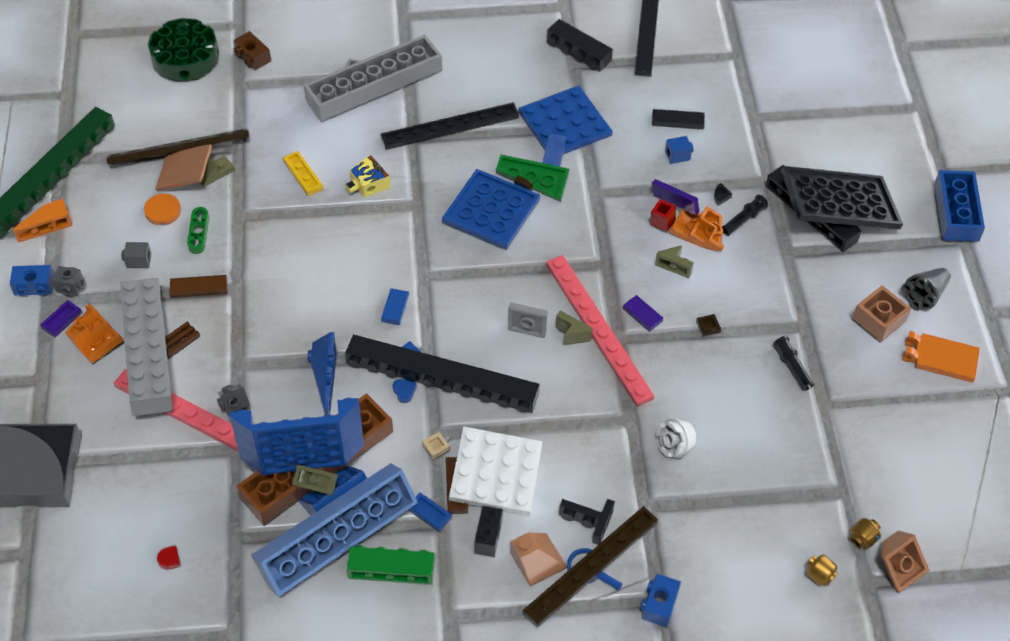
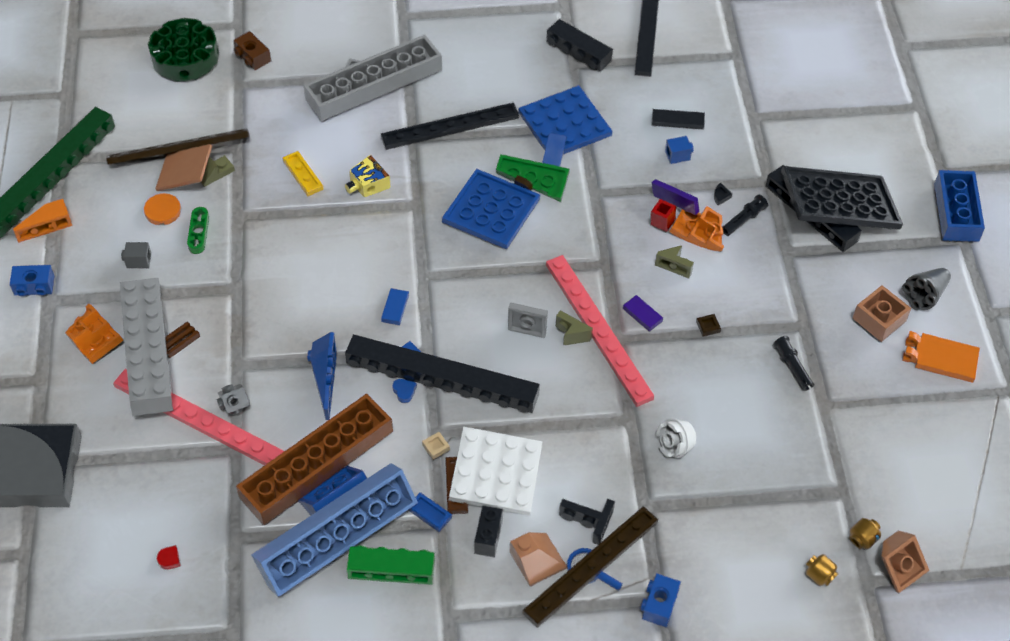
dark purple tile [40,300,82,338] -> none
dark grey brick [52,266,85,296] -> none
reddish brown tile [169,275,228,298] -> none
blue slope [229,398,364,475] -> none
olive slope [292,465,338,495] -> none

